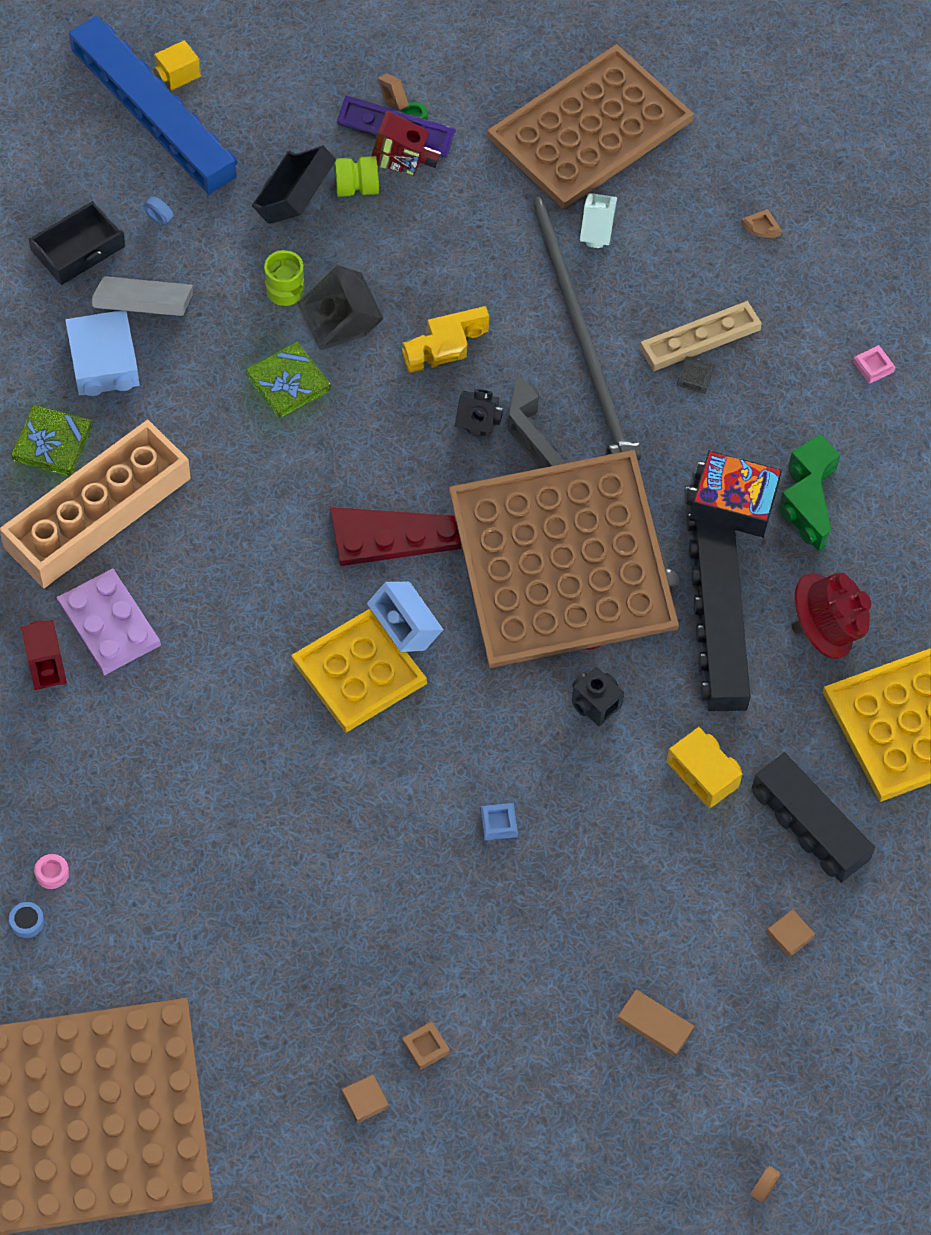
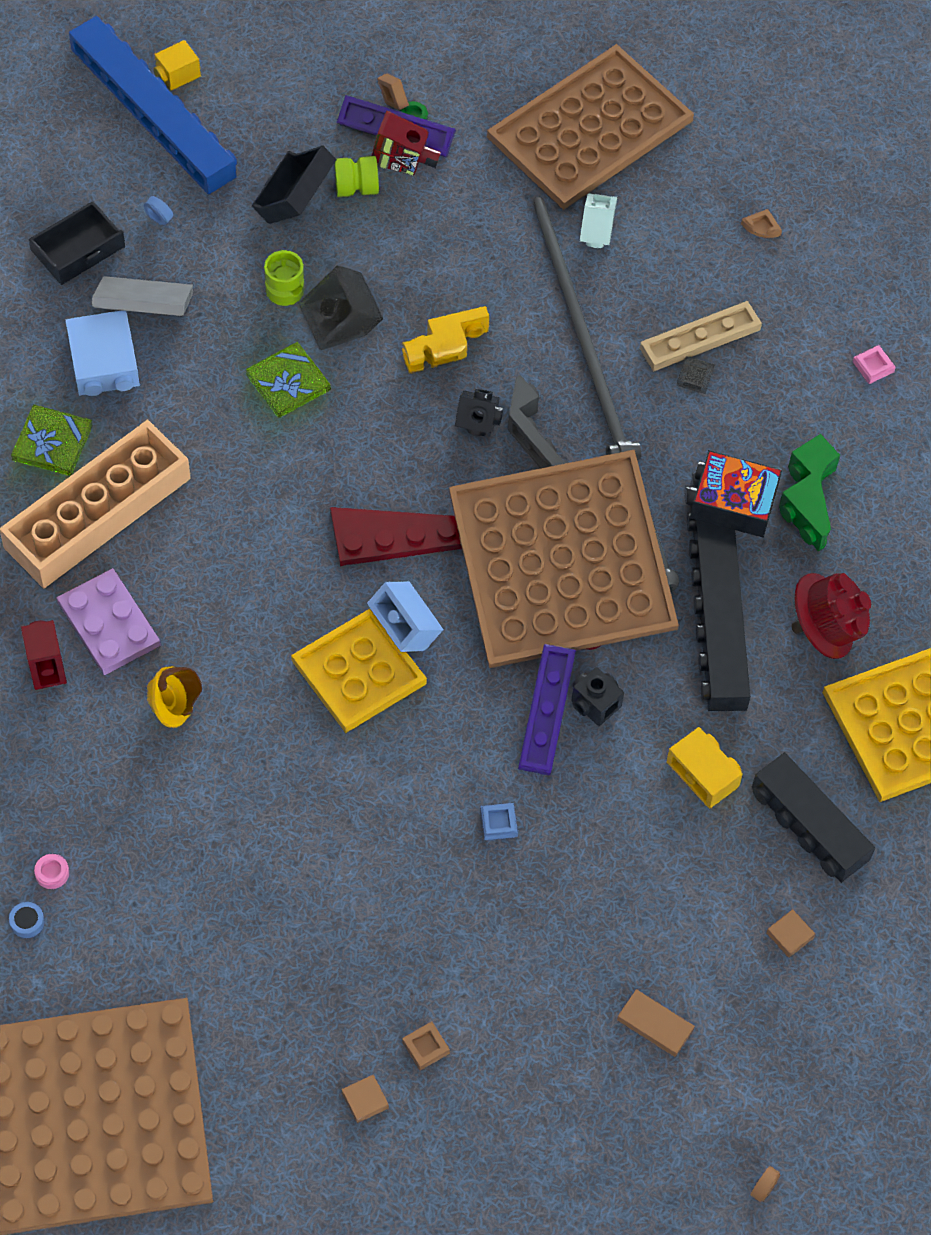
none -> yellow piece [147,666,202,728]
none -> dark purple tile [518,644,576,776]

